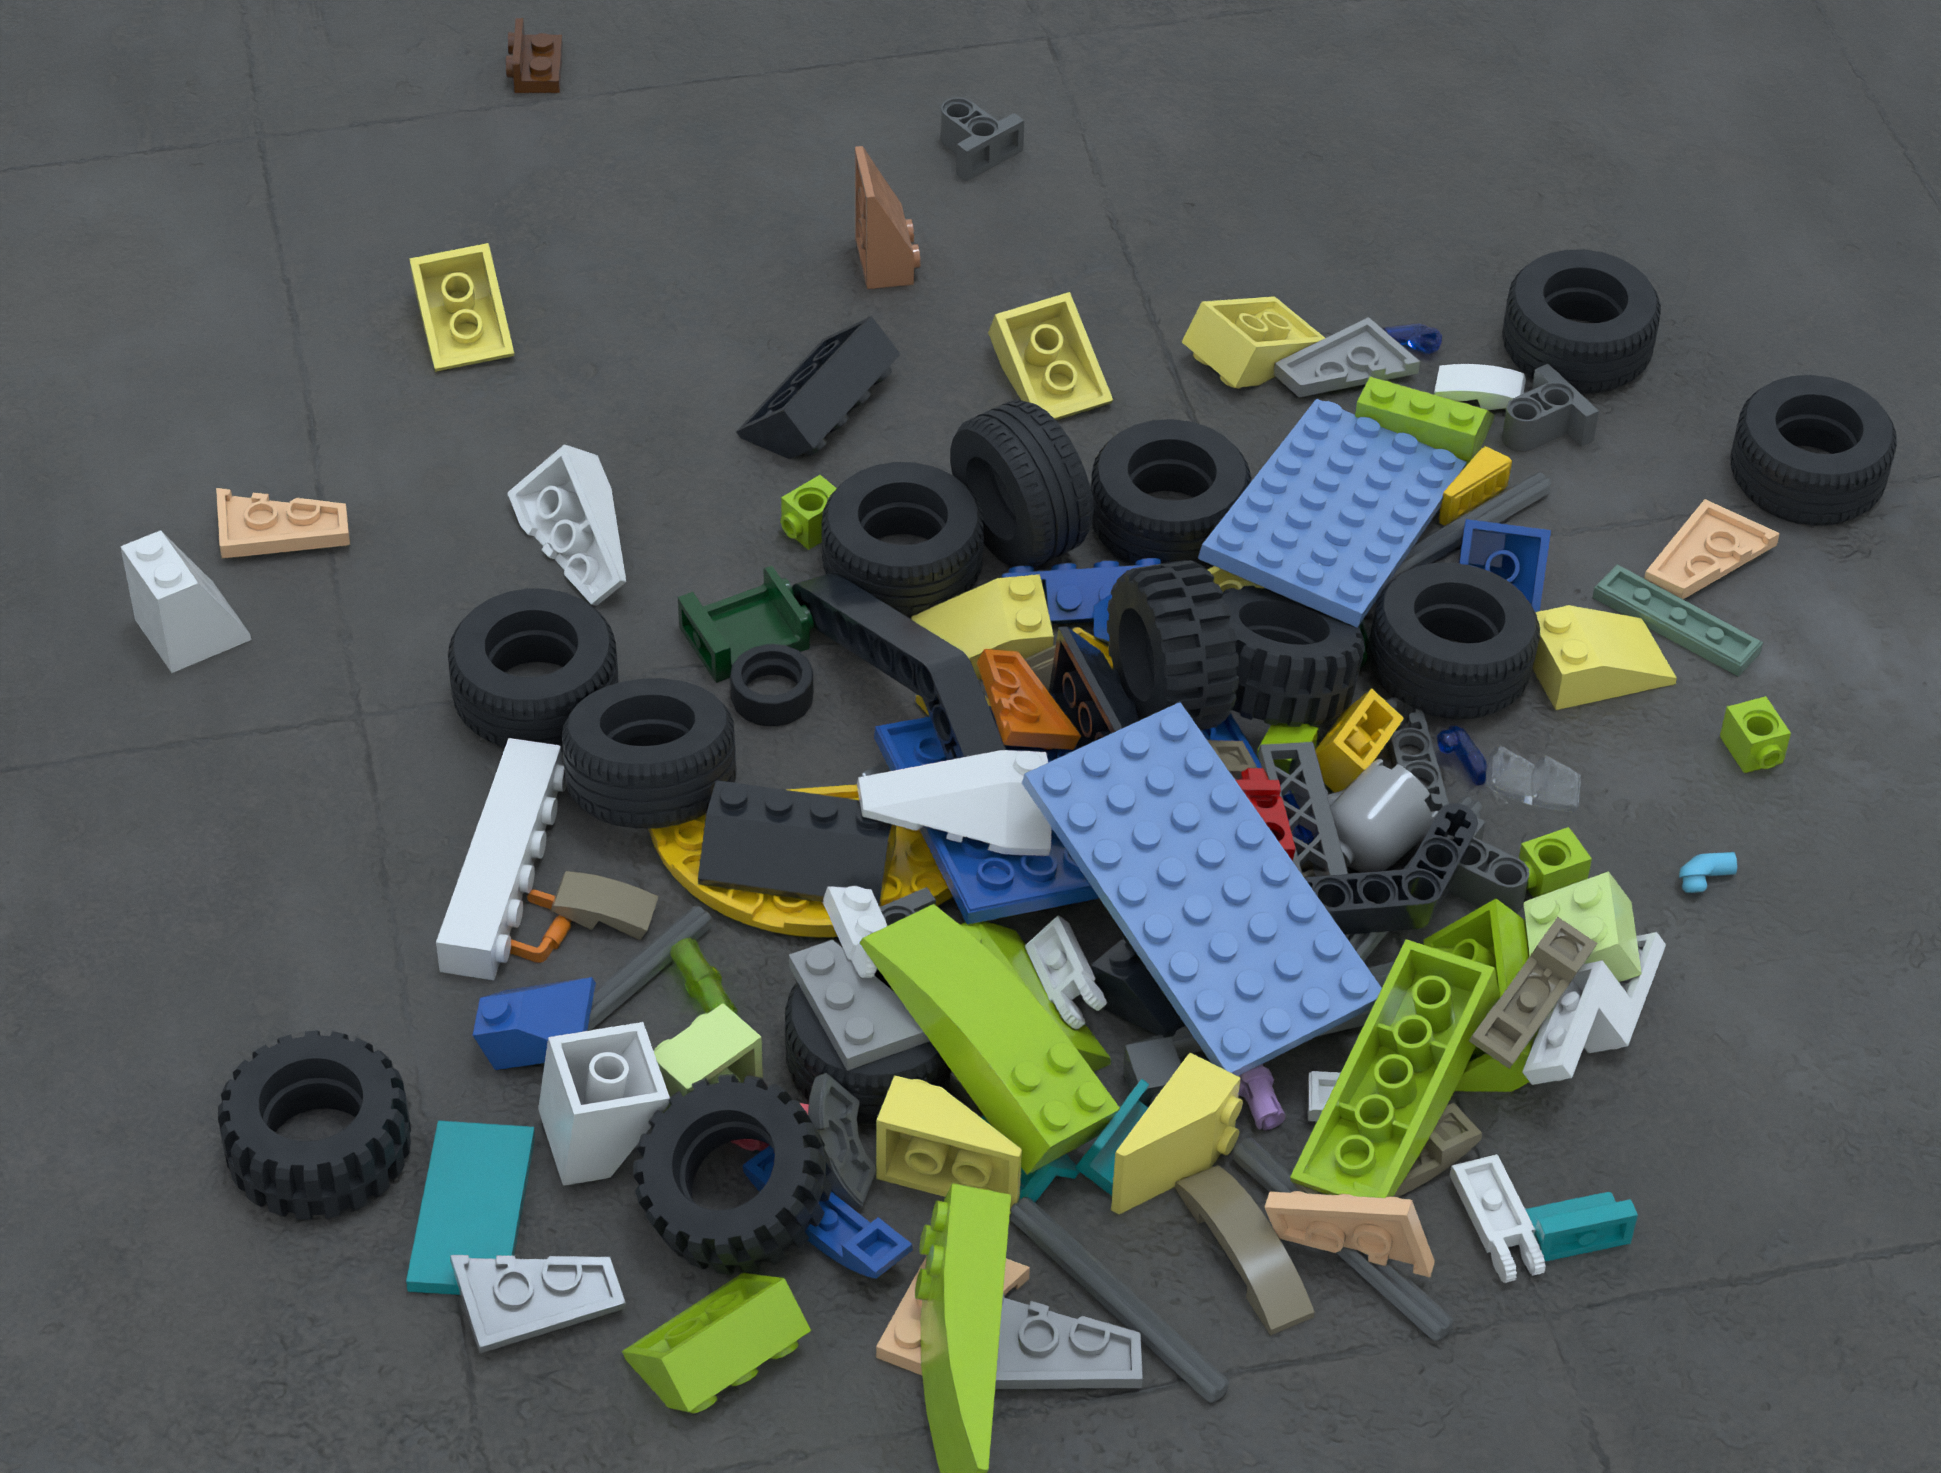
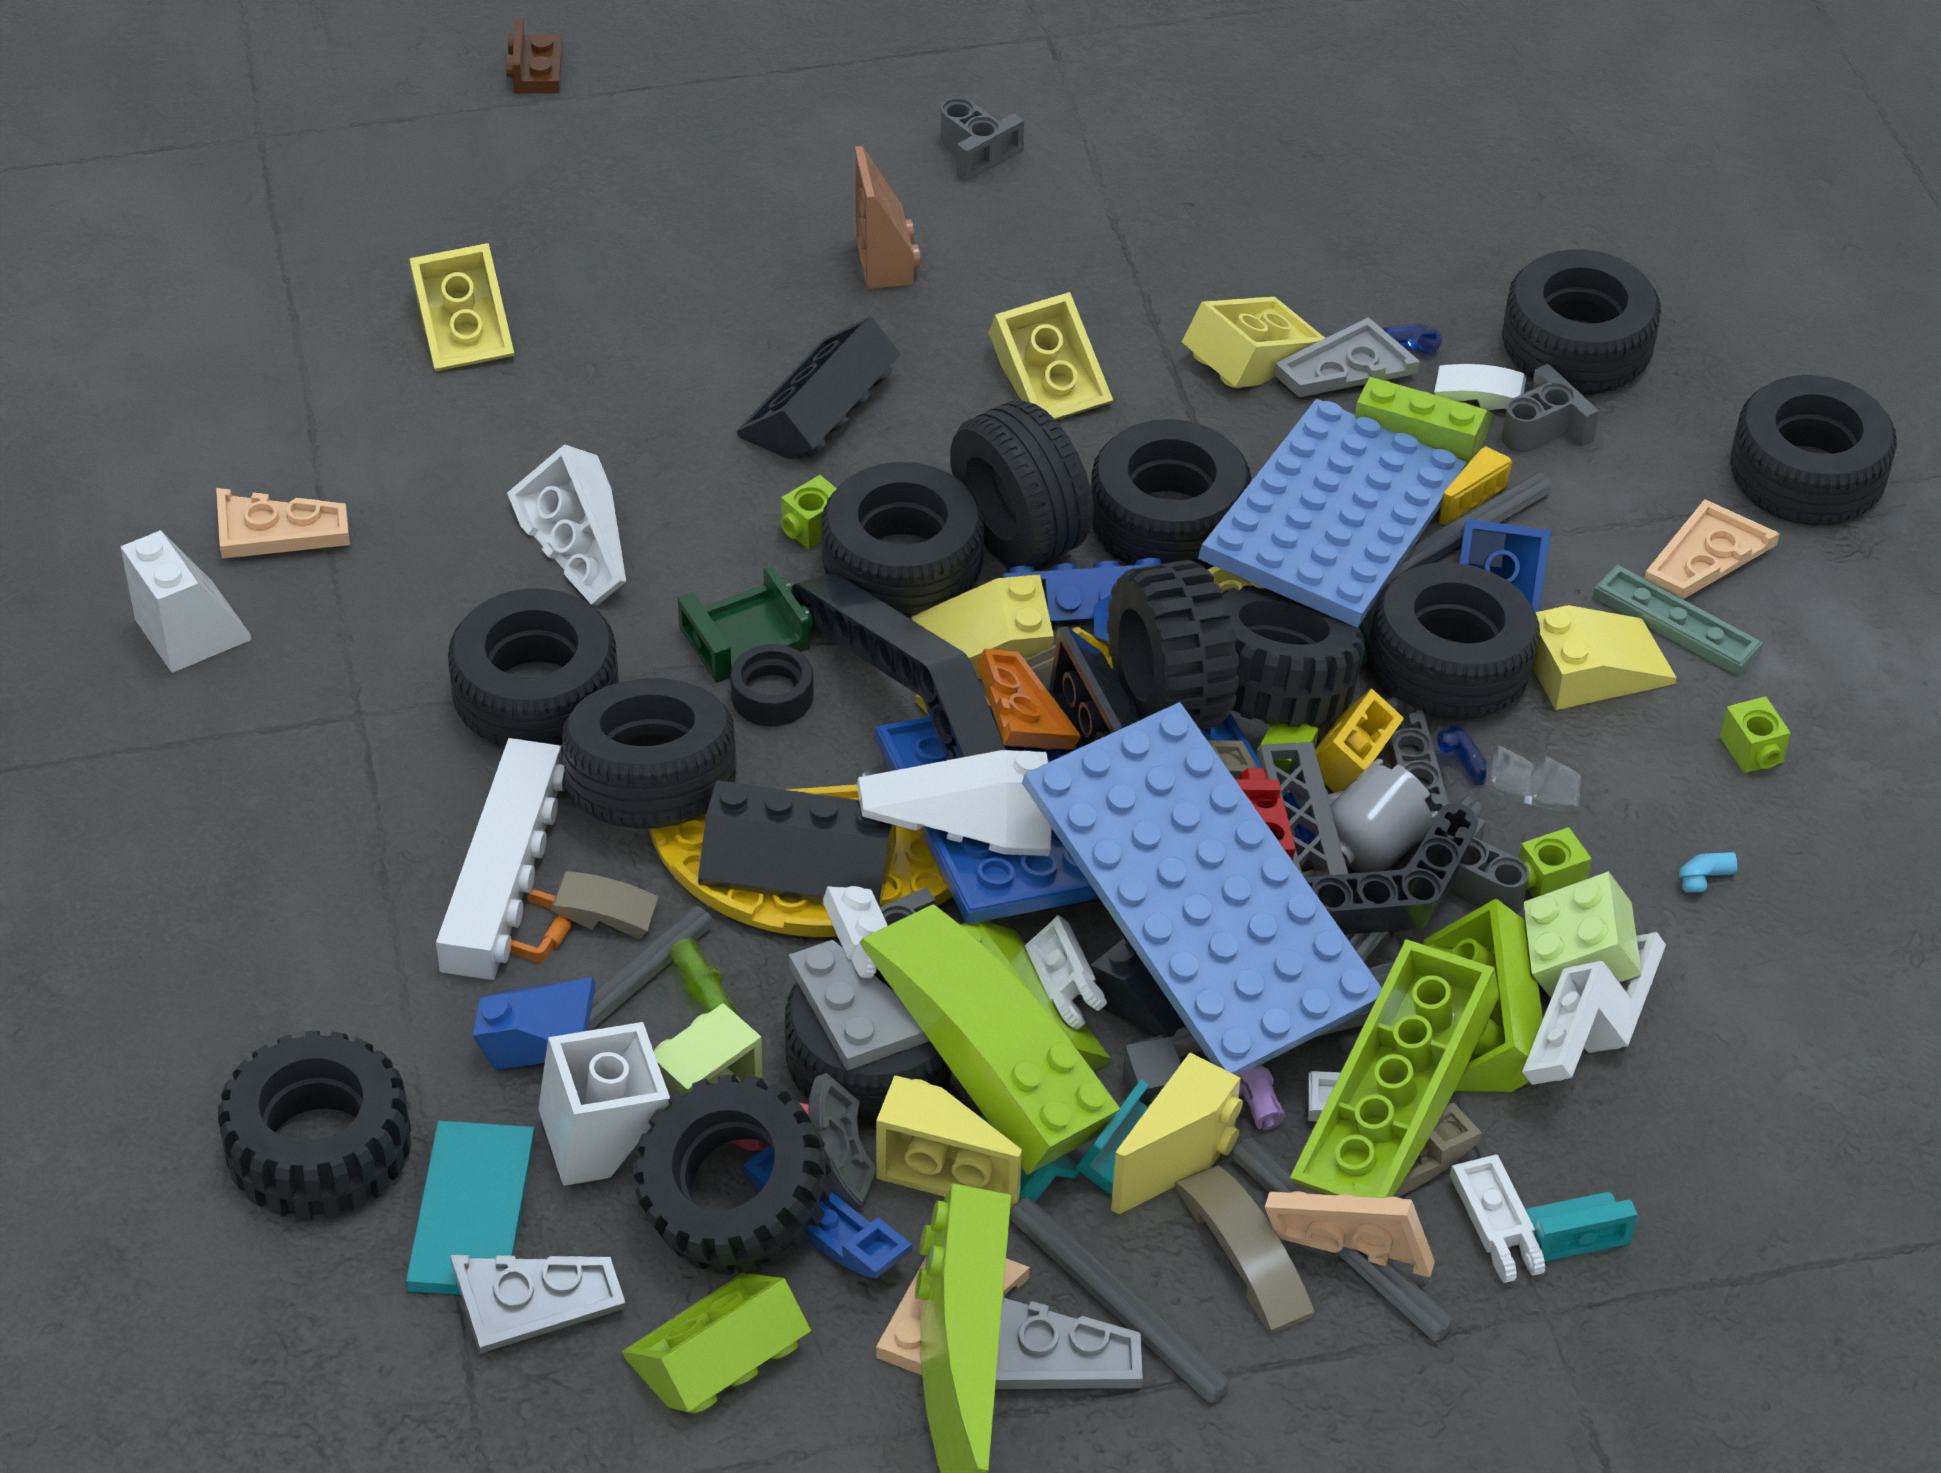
dark tan slope [1469,917,1598,1069] -> none

